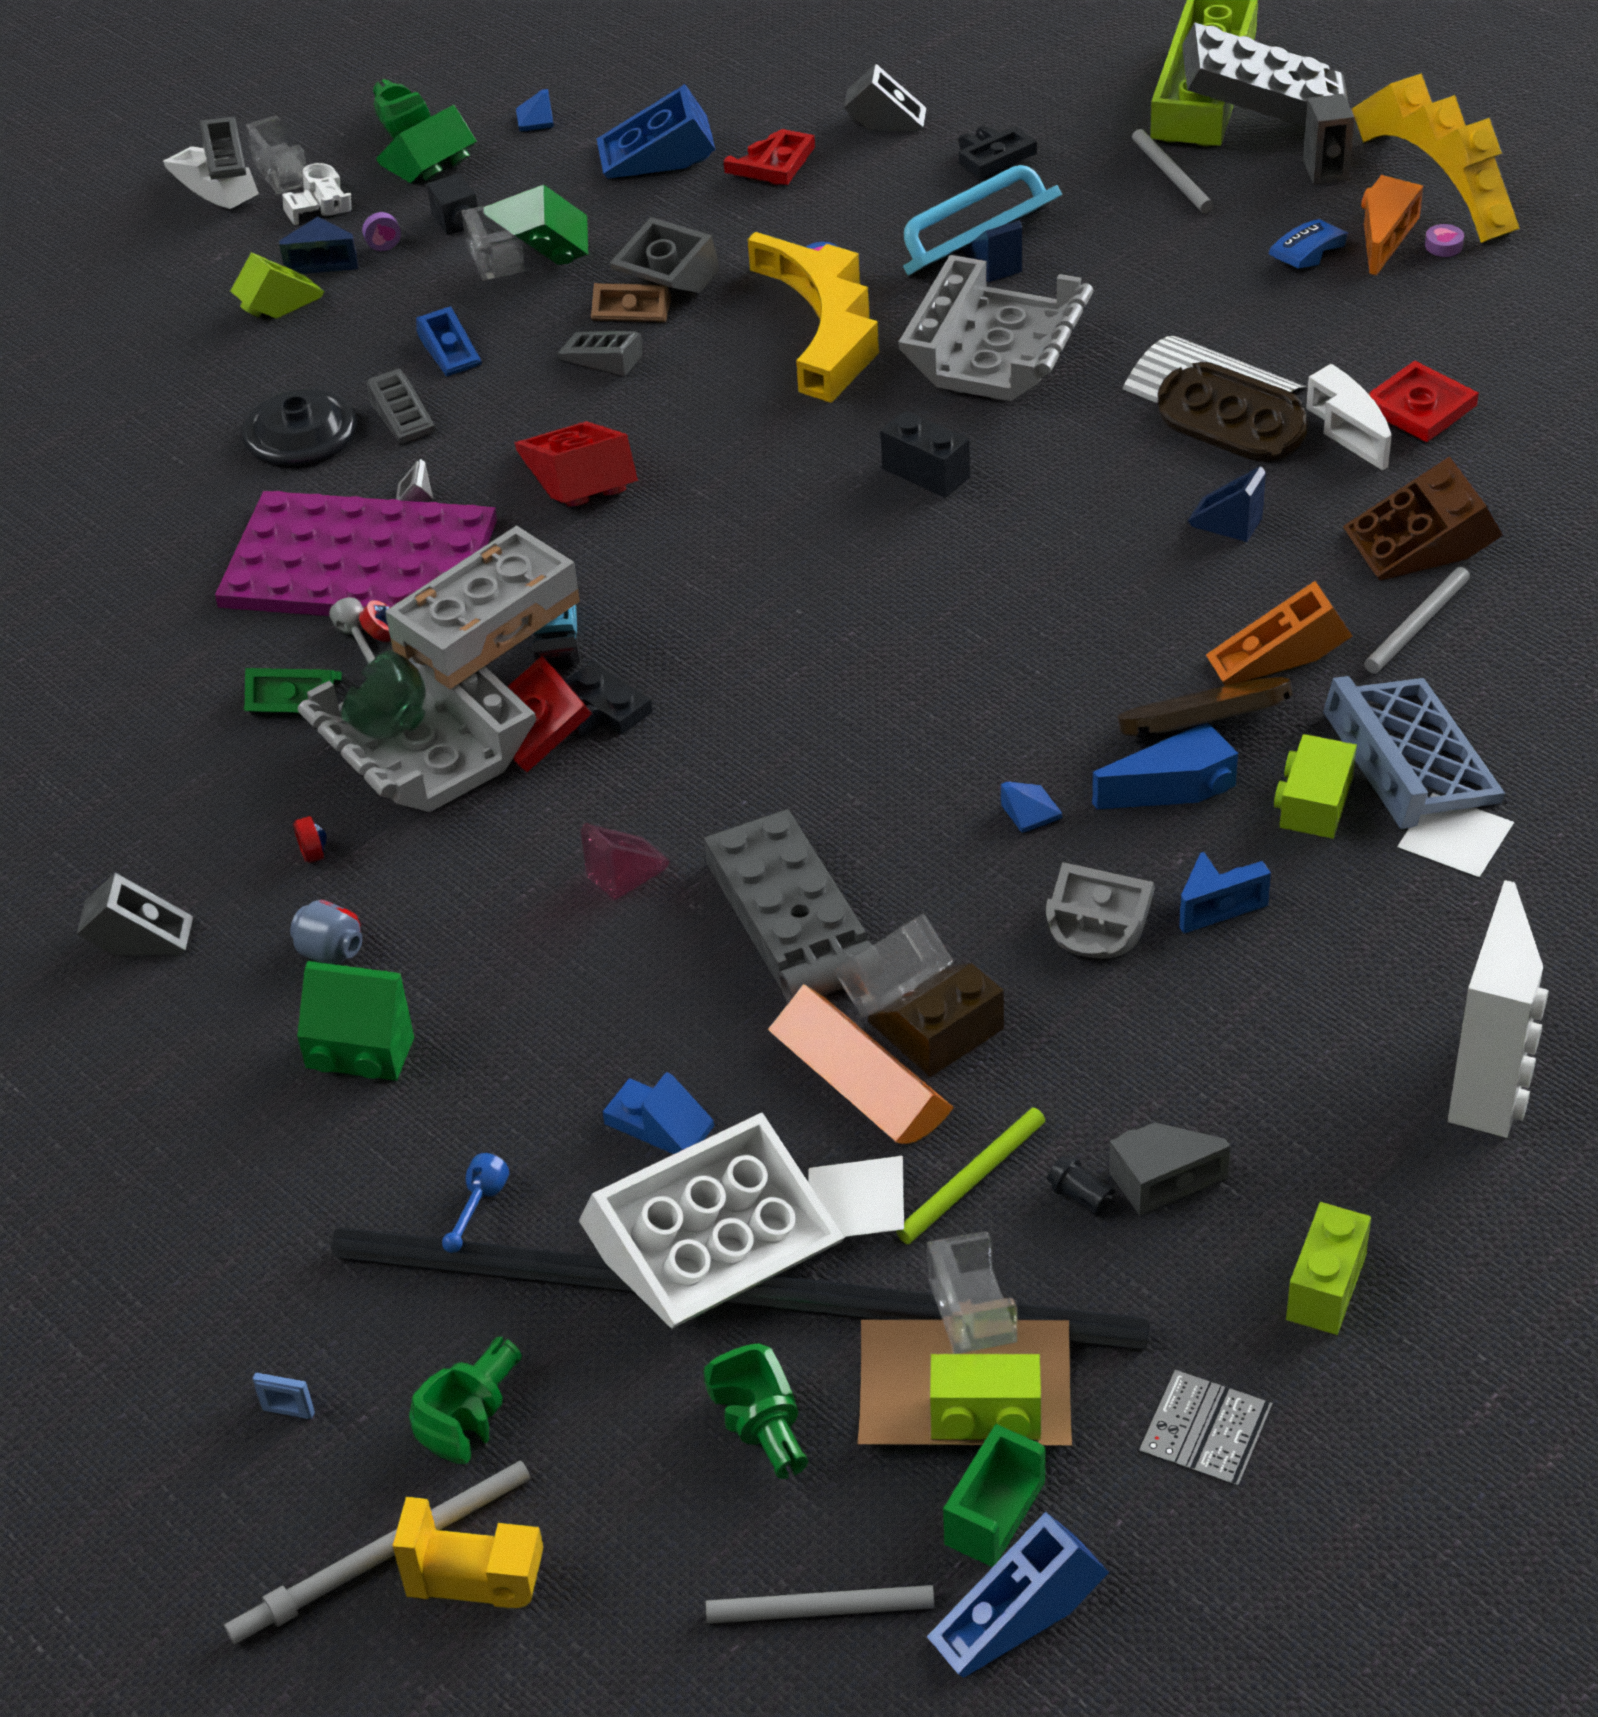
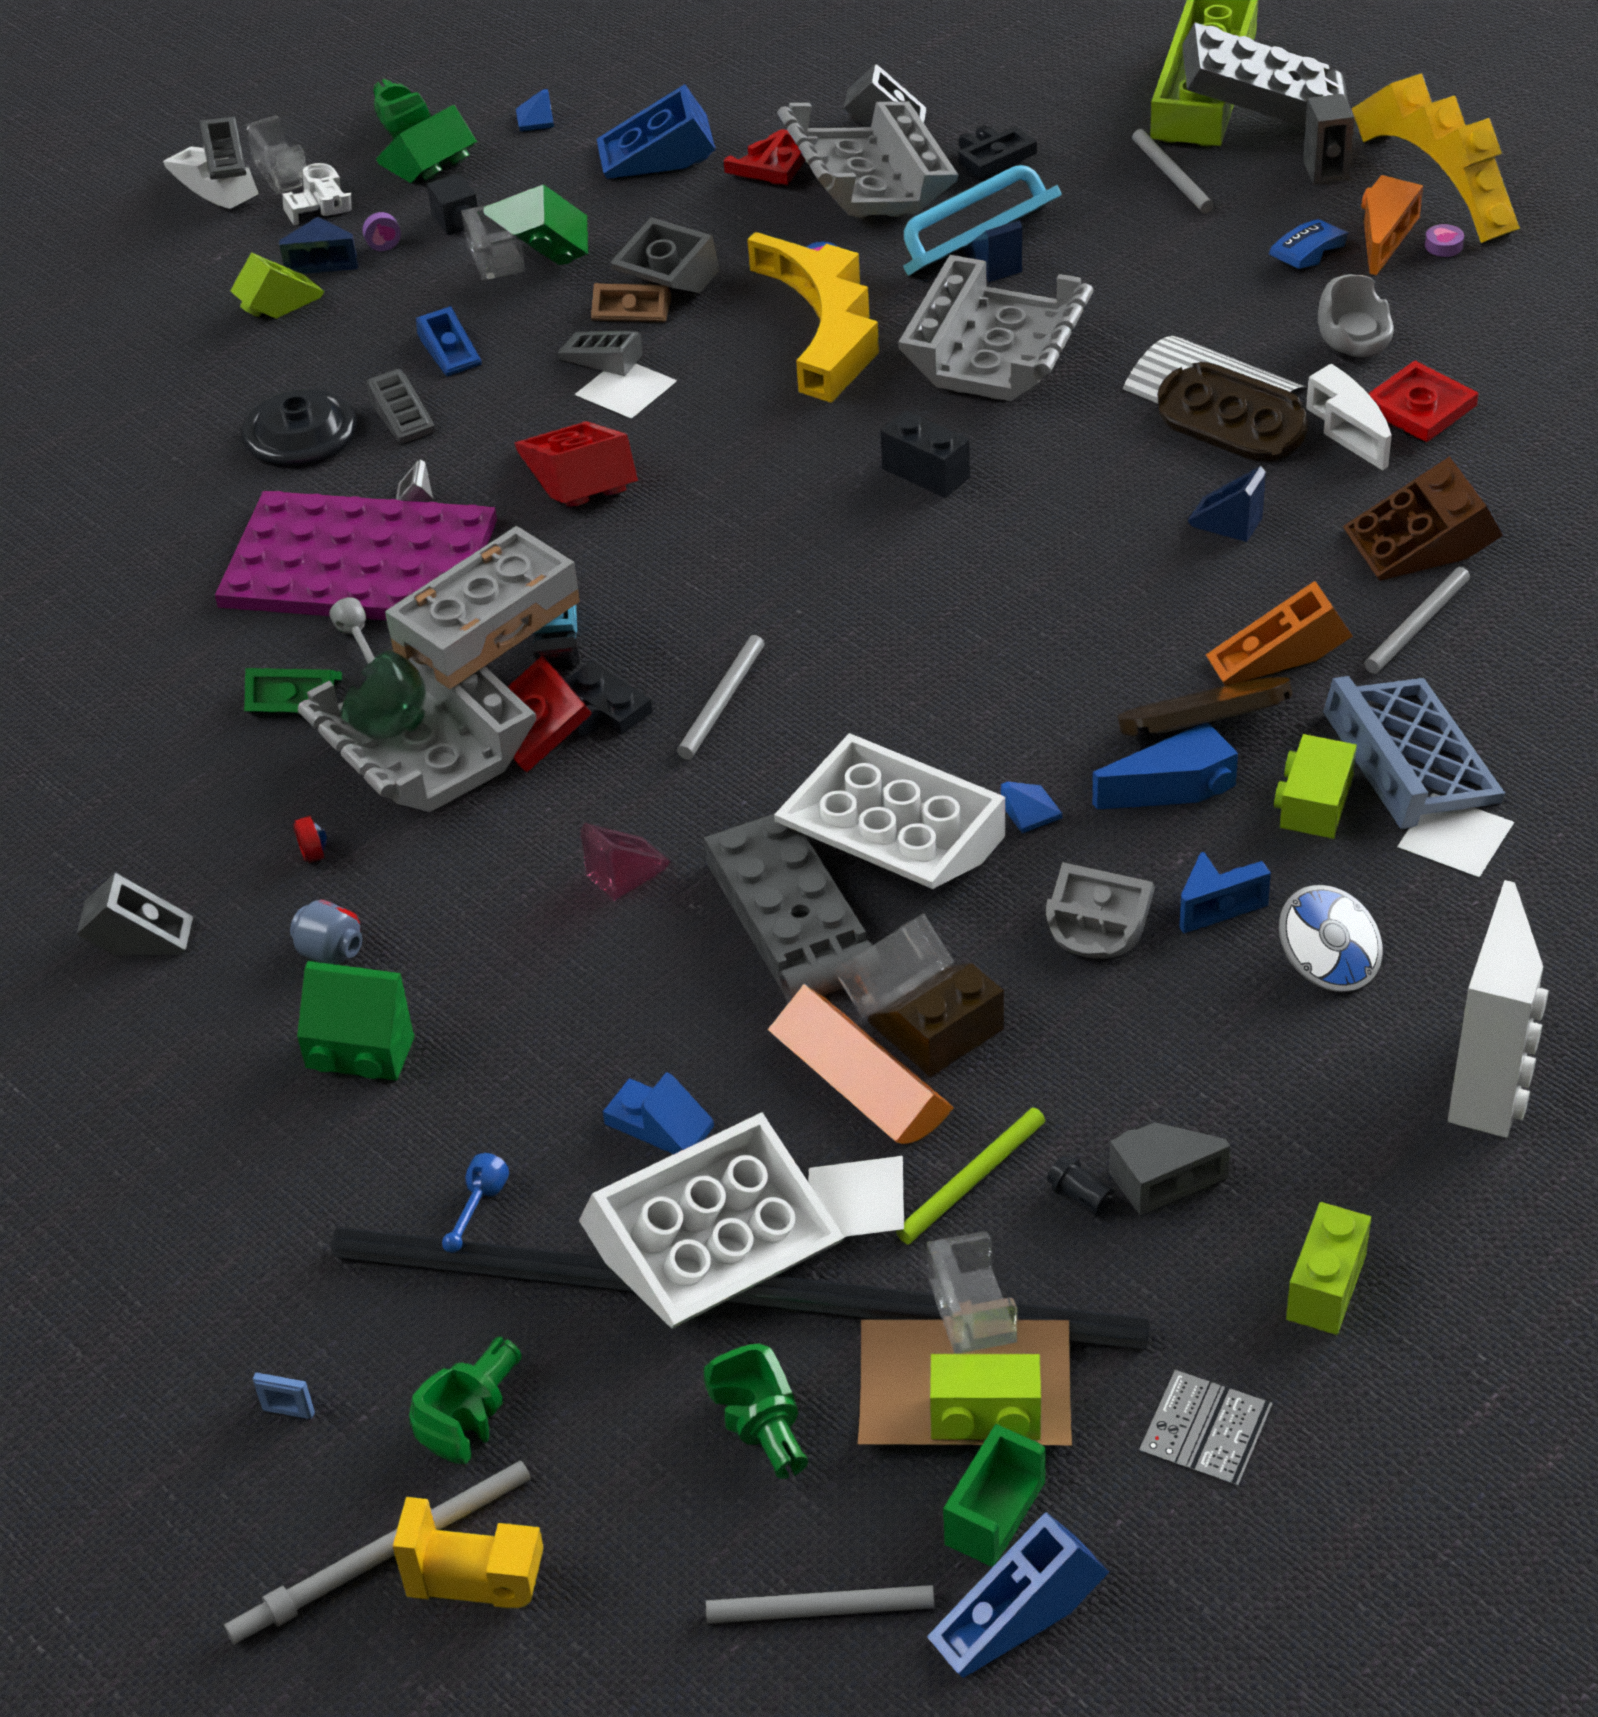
red tile [359,600,391,642] -> none
none -> white sticker [575,364,677,419]
none -> light grey bar [677,635,764,759]
none -> white slope [774,733,1005,889]
none -> light grey slope [777,101,958,218]
none -> shield [1279,885,1383,992]
none -> light grey piece [1318,274,1394,358]

